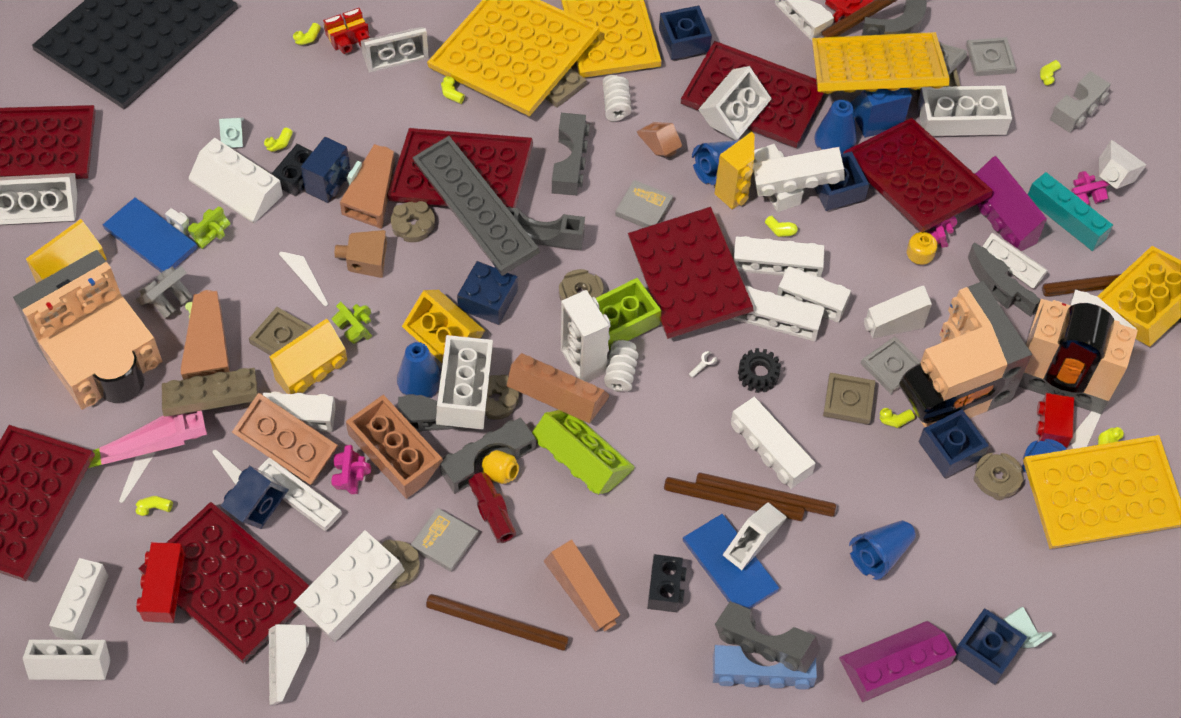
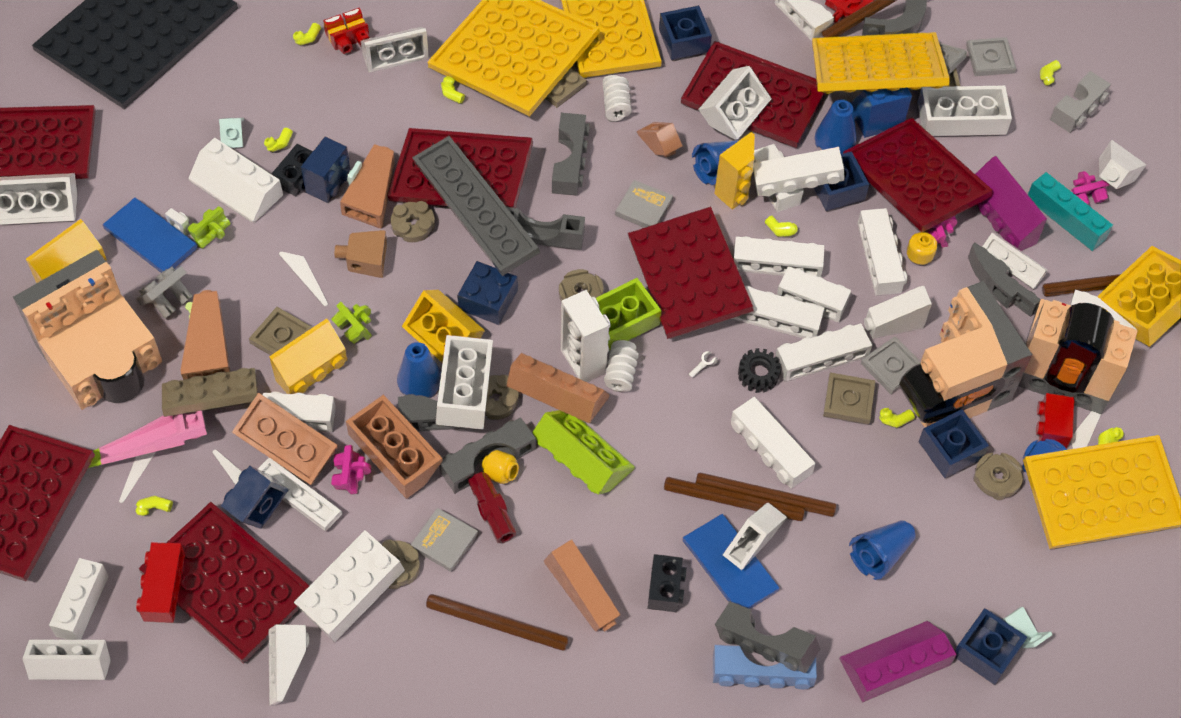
none -> white brick [775,324,872,382]
none -> white brick [858,208,907,296]

